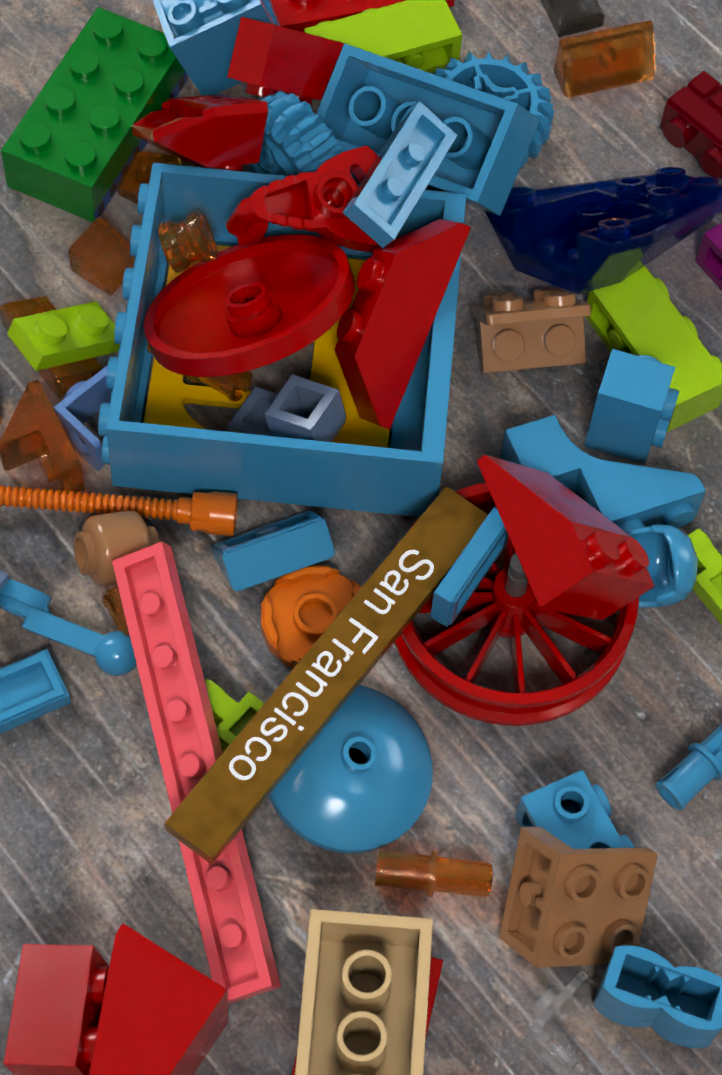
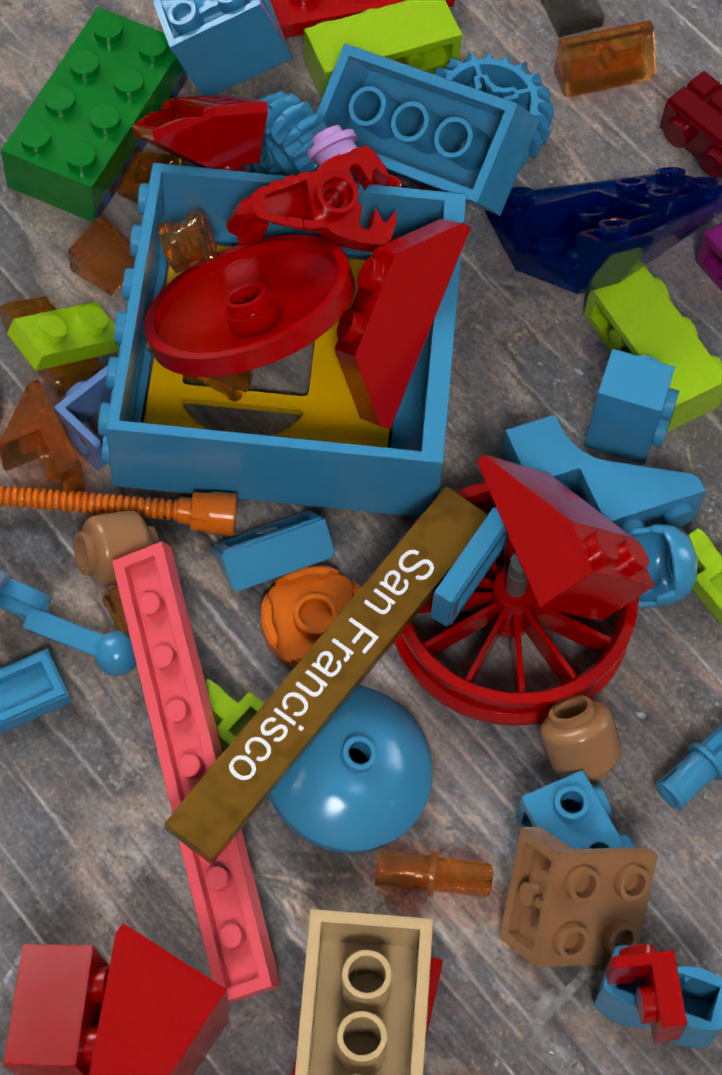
red brick [227,17,346,106] -> none
sand blue brick [228,374,346,442] -> none
dark azure plate [343,101,458,248] -> none
medium nougat bracket [470,287,591,373] -> none
none -> lavender plate [307,125,358,166]
none -> medium nougat head [540,696,622,784]
none -> red bracket [605,944,687,1043]

